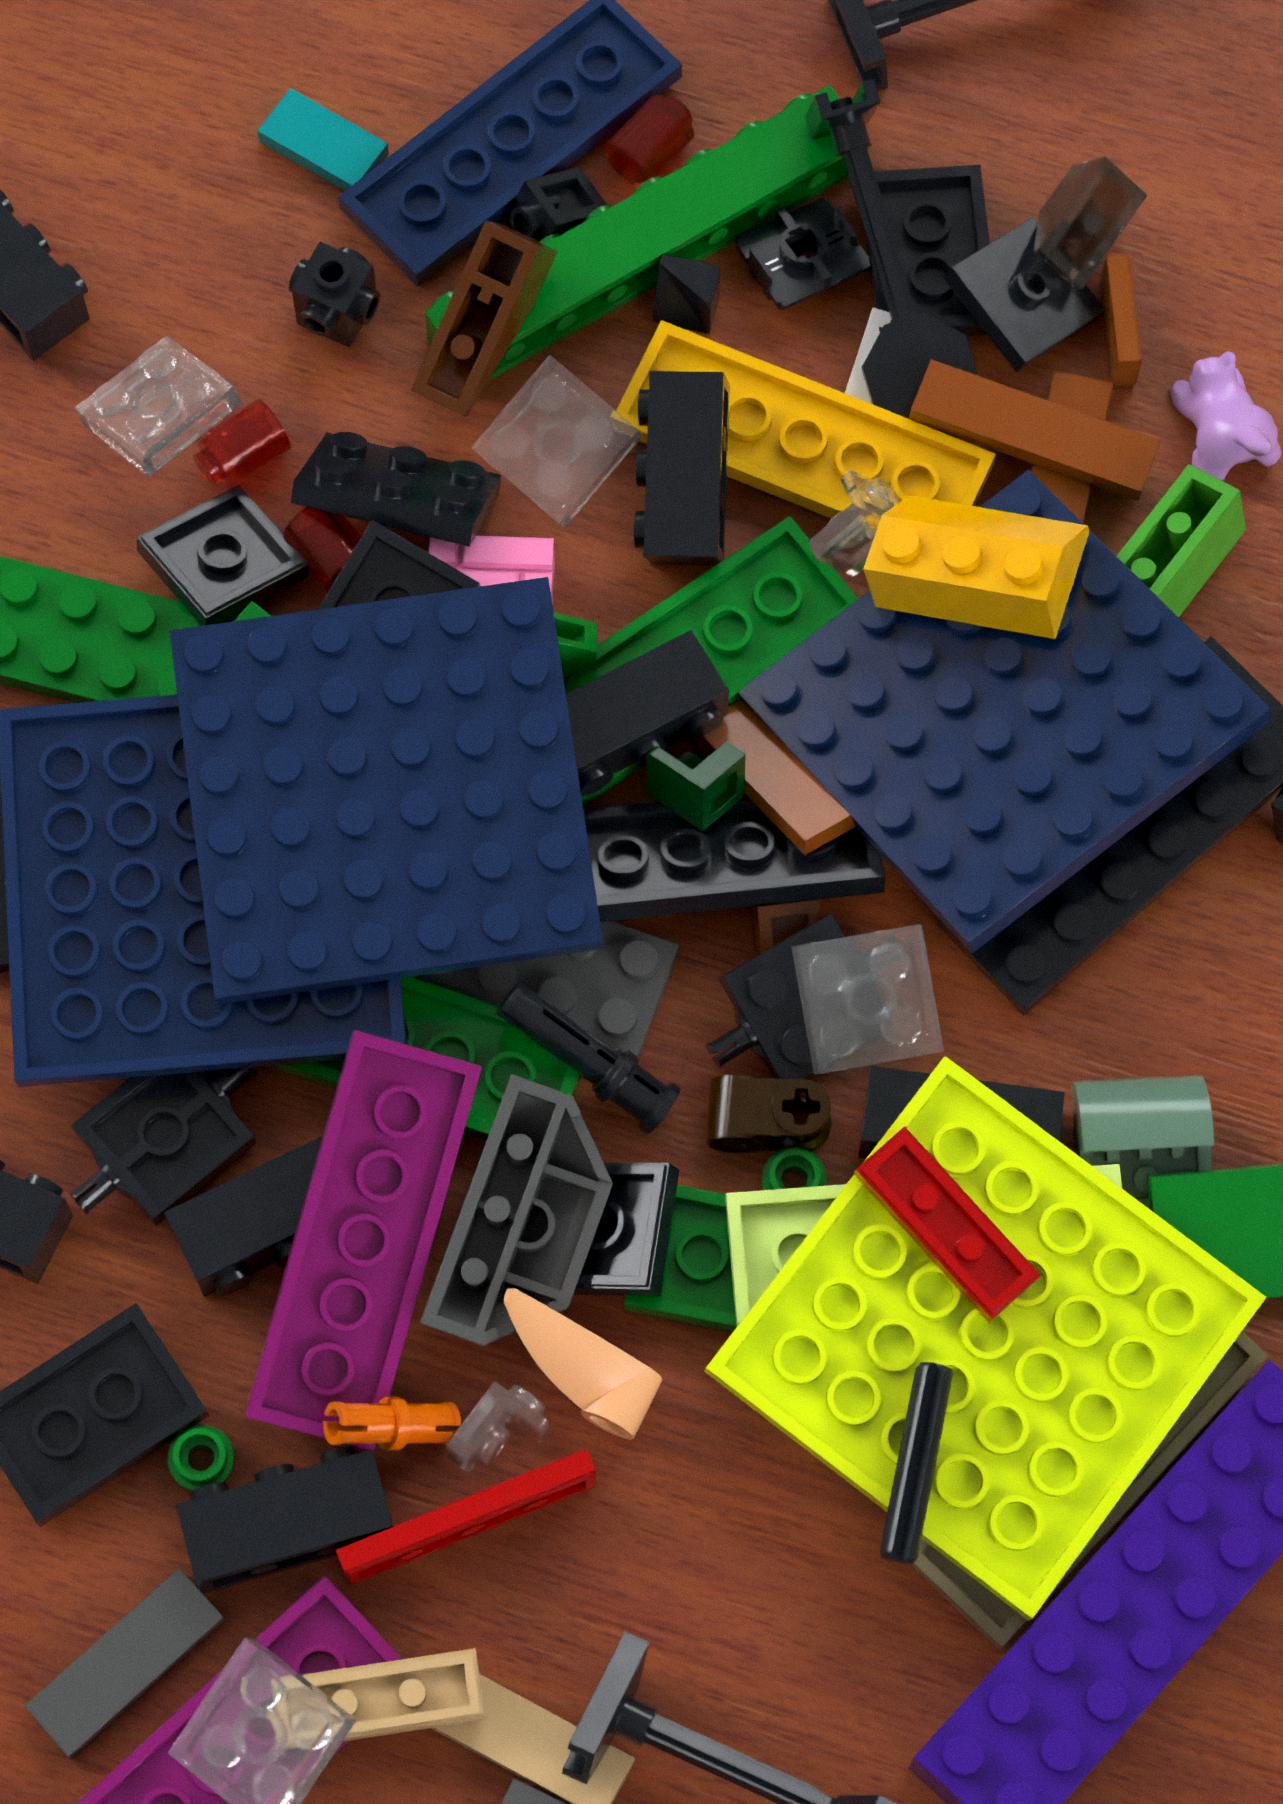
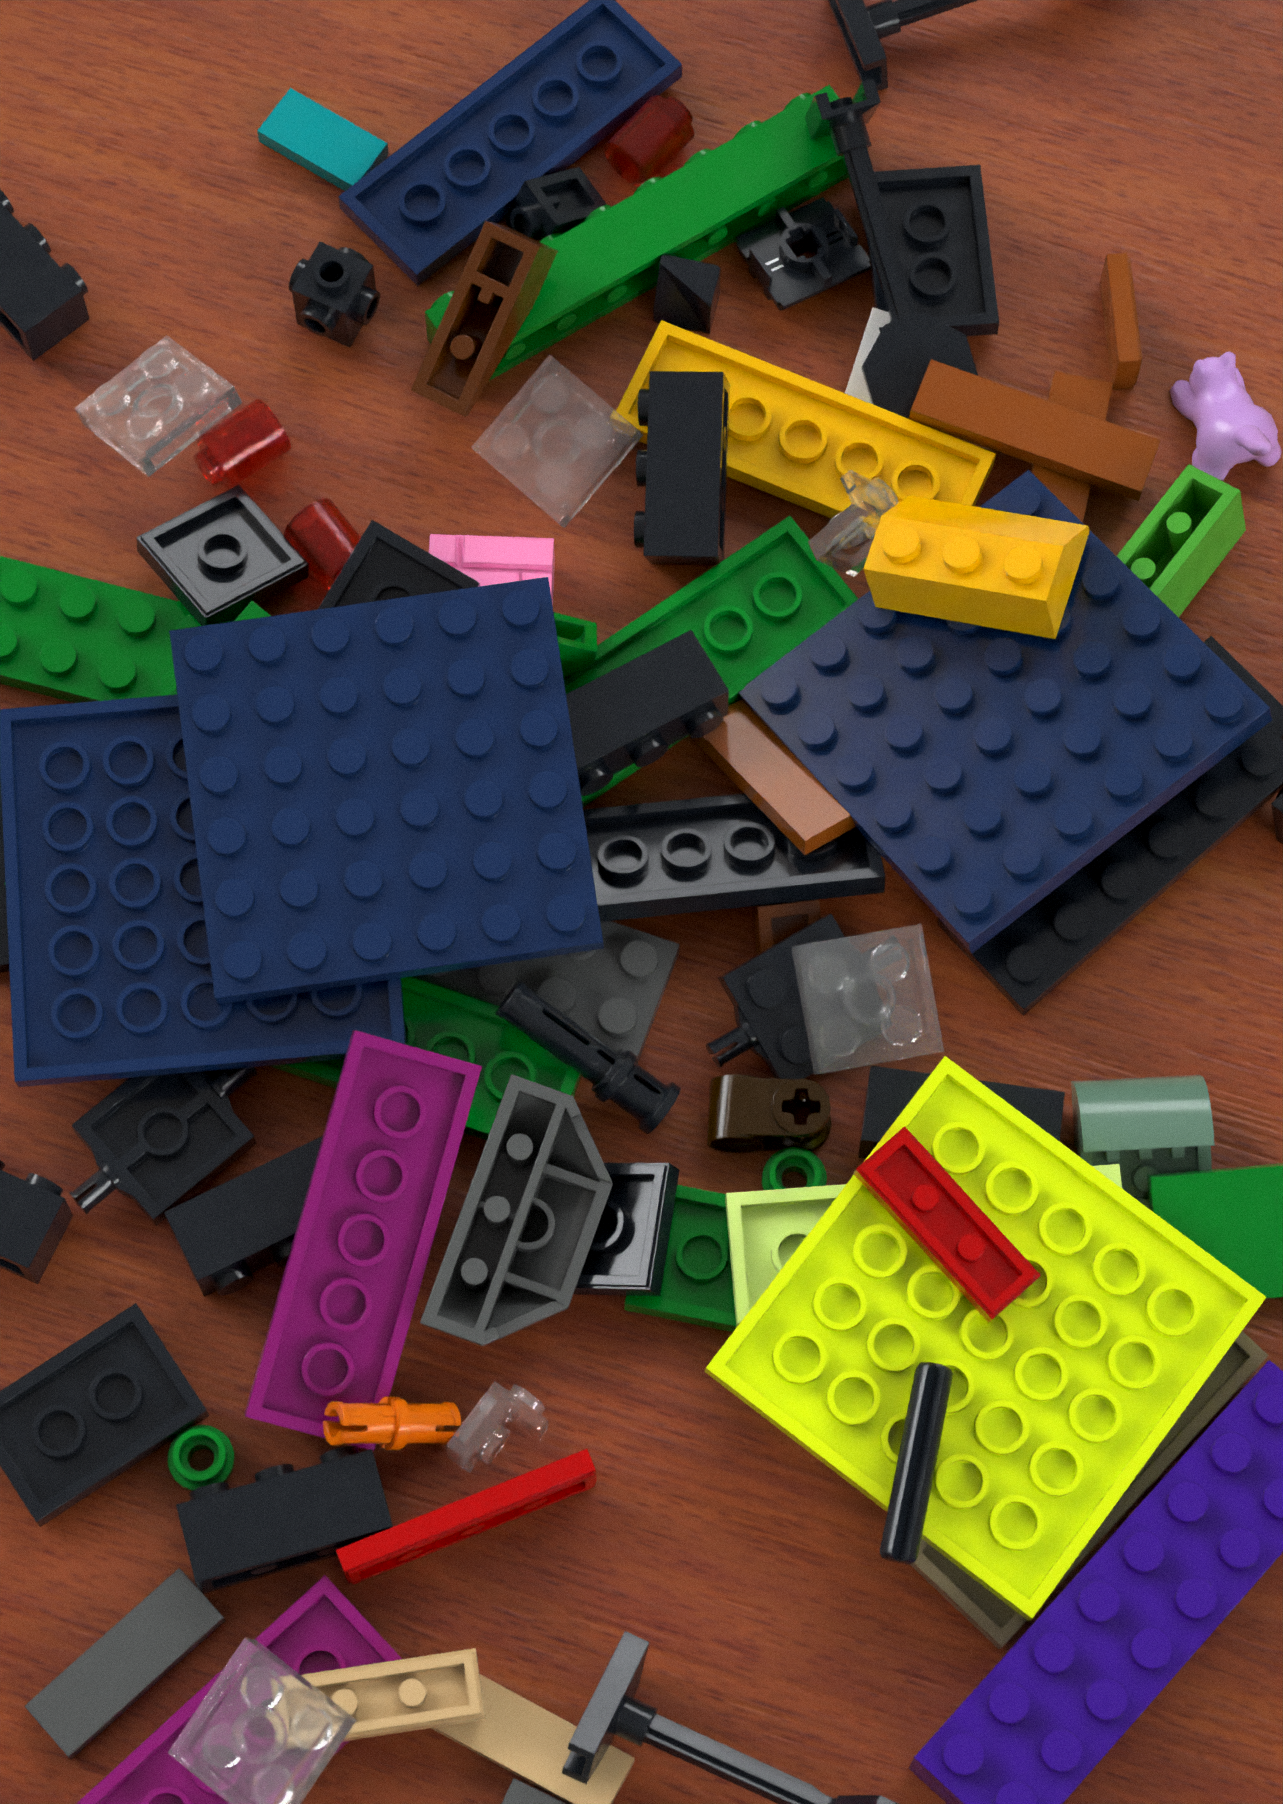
black plate [291,432,502,547] -> none
light nougat piece [504,1289,662,1440] -> none
dark green panel [646,741,746,831] -> none
black plate [943,217,1106,372] -> none
clear smoke slope [1034,156,1148,290] -> none

